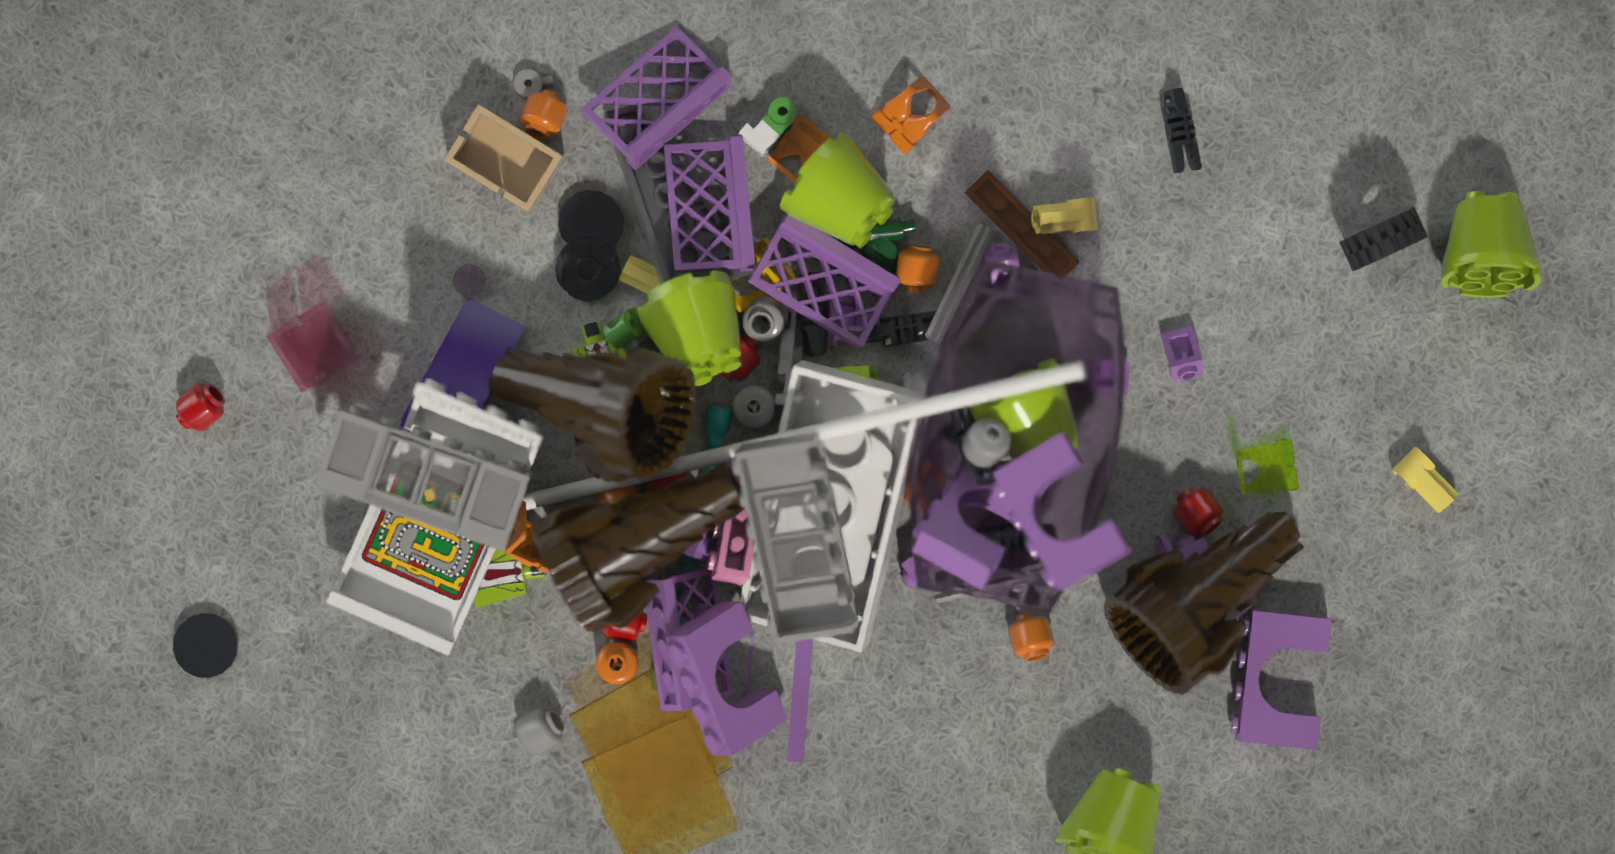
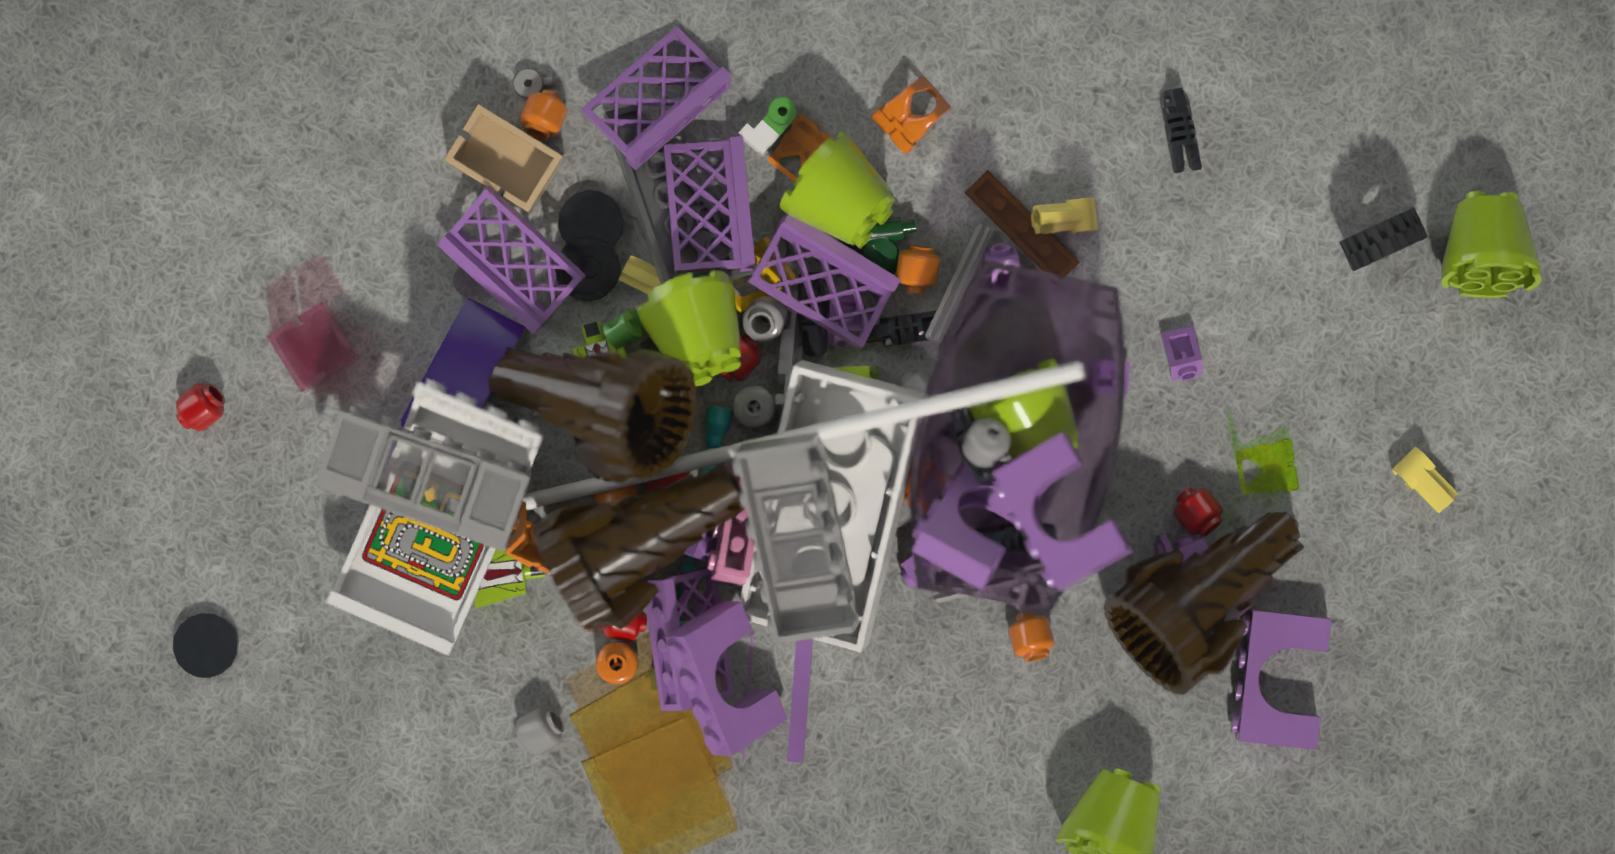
none -> medium lavender fence [437,186,586,334]

